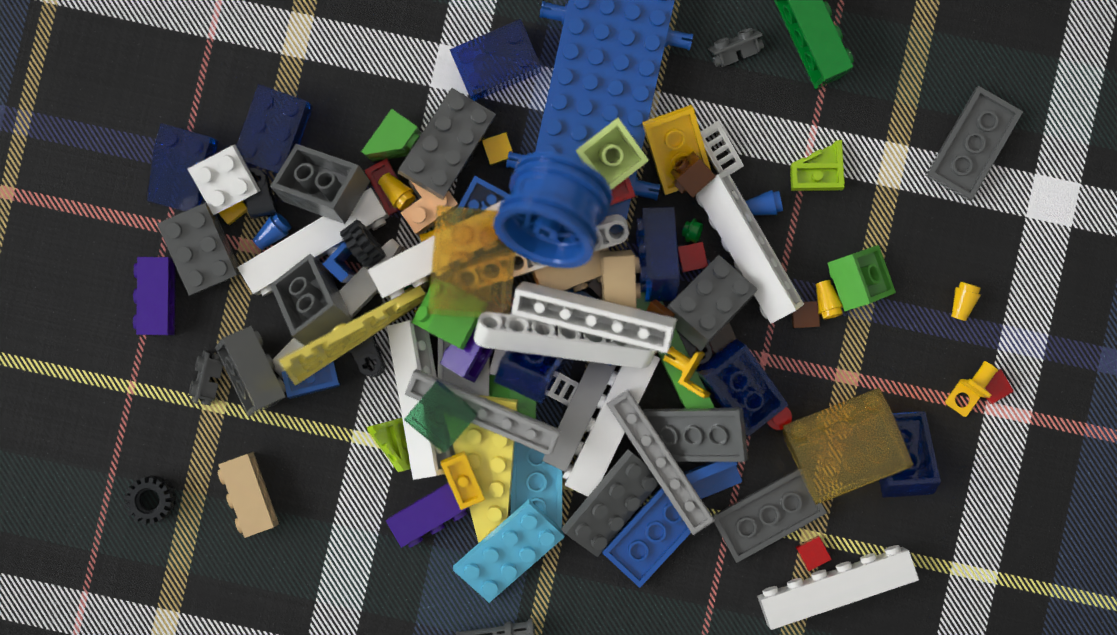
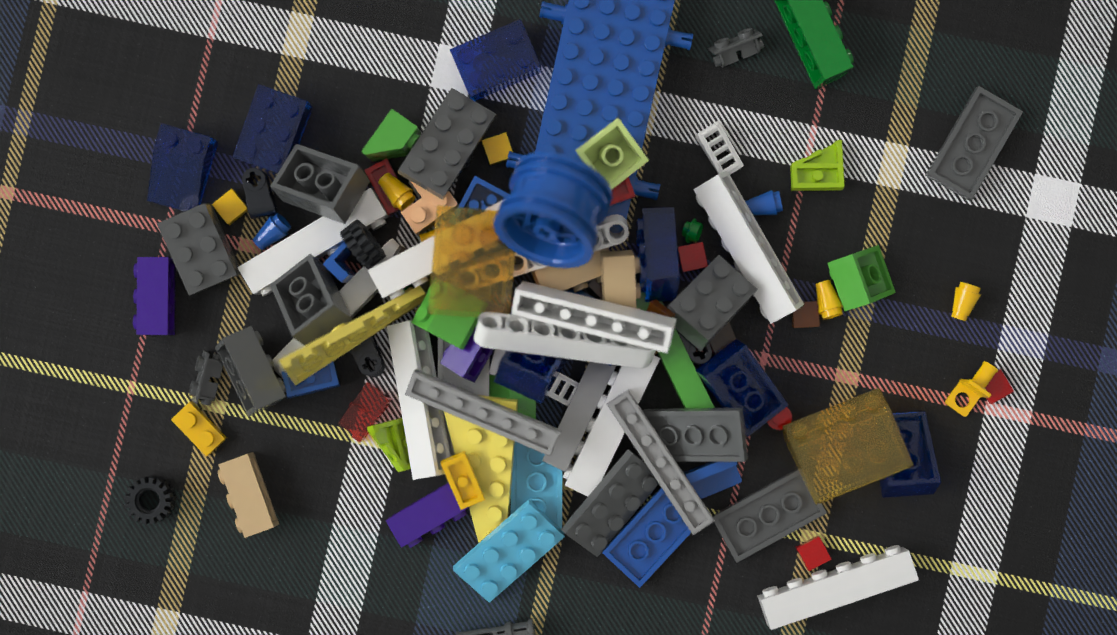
white plate [188,145,260,215] -> none
clear green tile [404,379,478,453] -> none
yellow plate [642,105,711,195] -> none
yellow bracket [663,347,711,398] -> none
reddish brown brick [671,151,716,197] -> none
none -> yellow plate [171,401,227,457]
none -> clear red panel [339,383,393,443]

